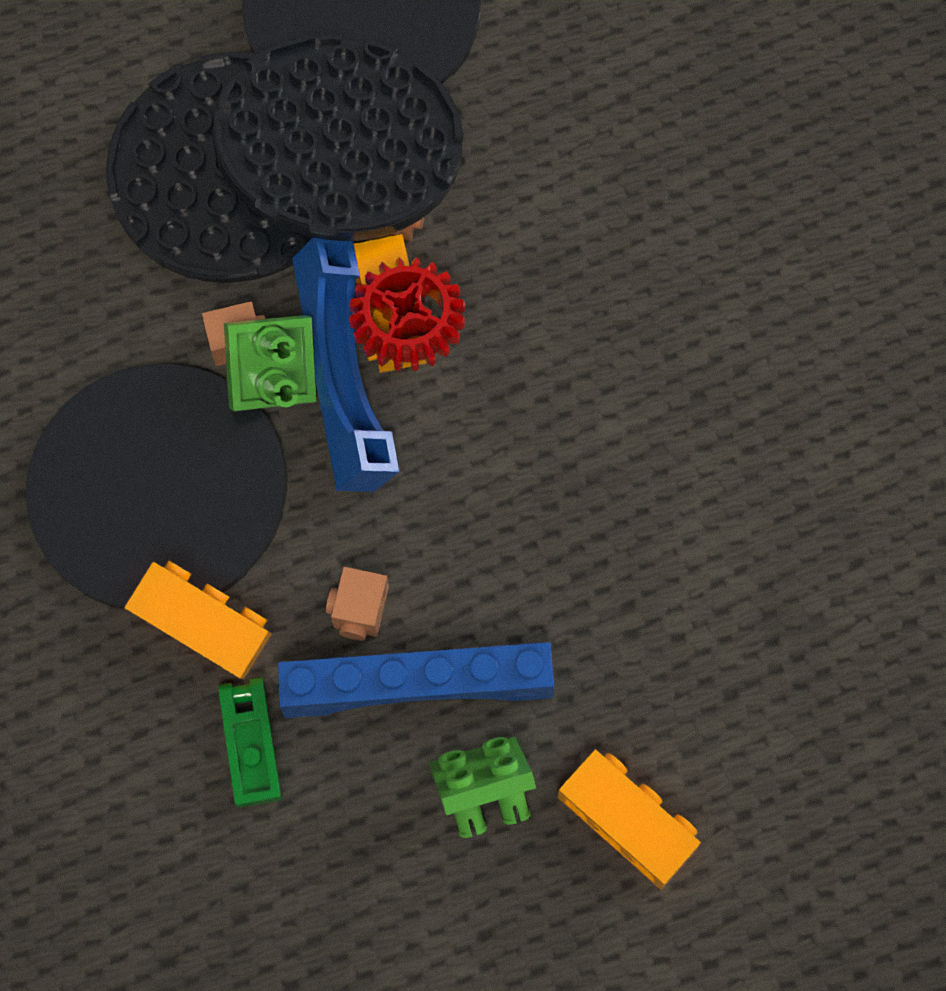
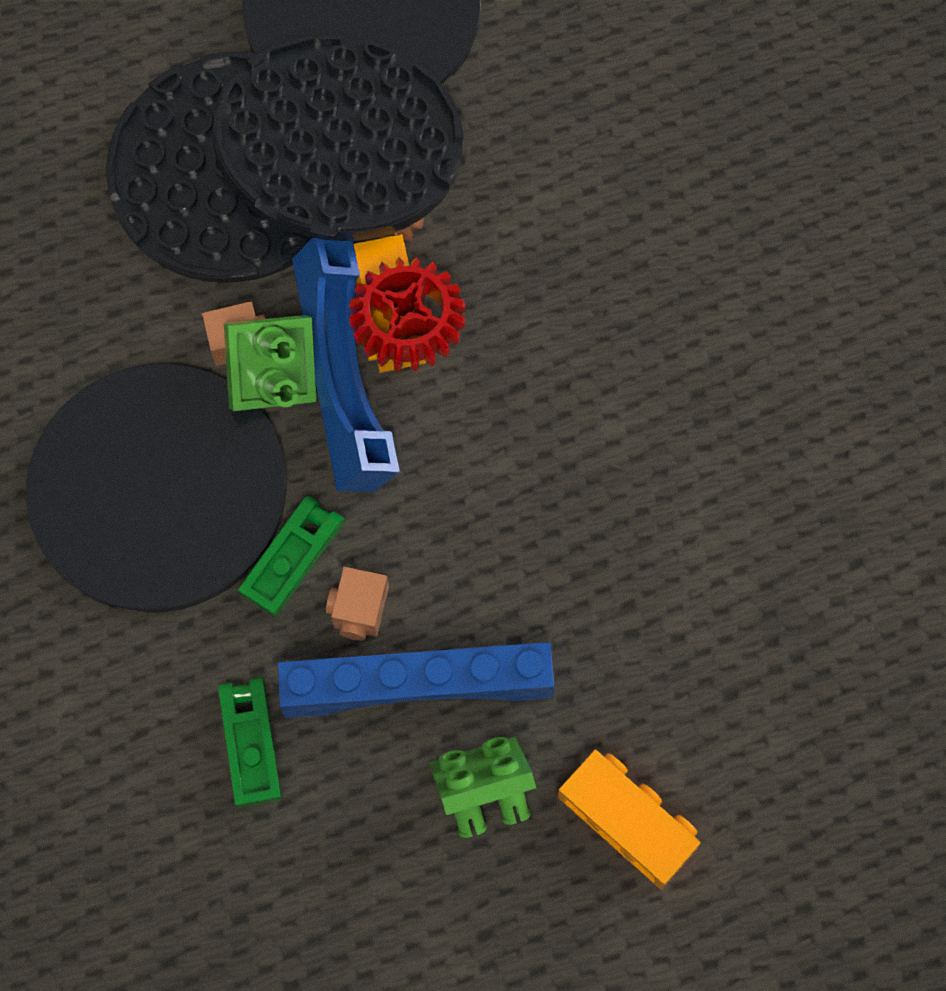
light orange brick [124,560,272,679] -> none
none -> green plate [238,495,346,618]

